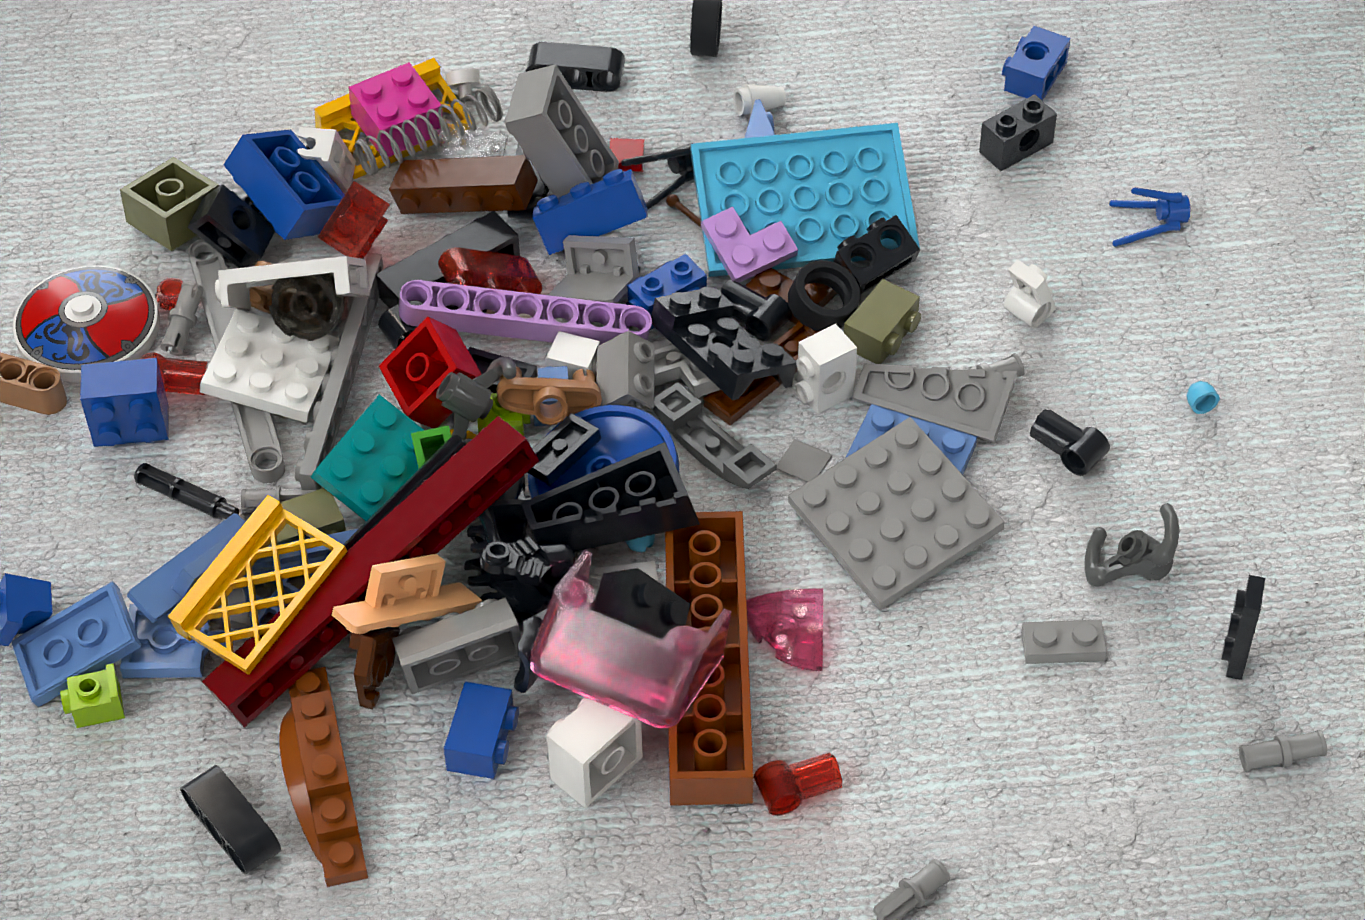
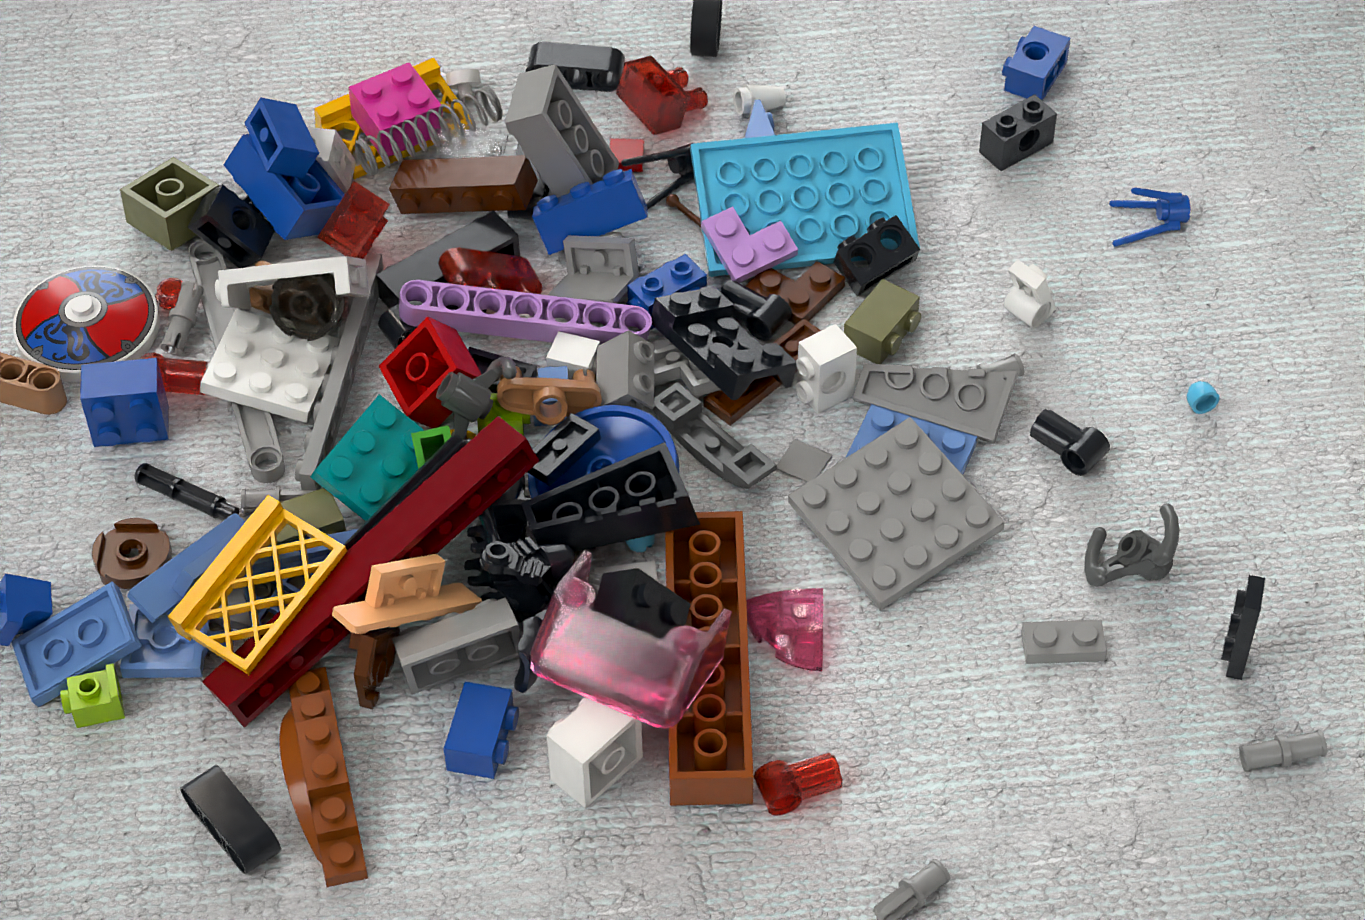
black tyre [788,260,861,331] -> none
none -> reddish brown plate [92,518,172,589]
none -> blue brick [245,97,319,178]
none -> clear red brick [616,55,708,135]

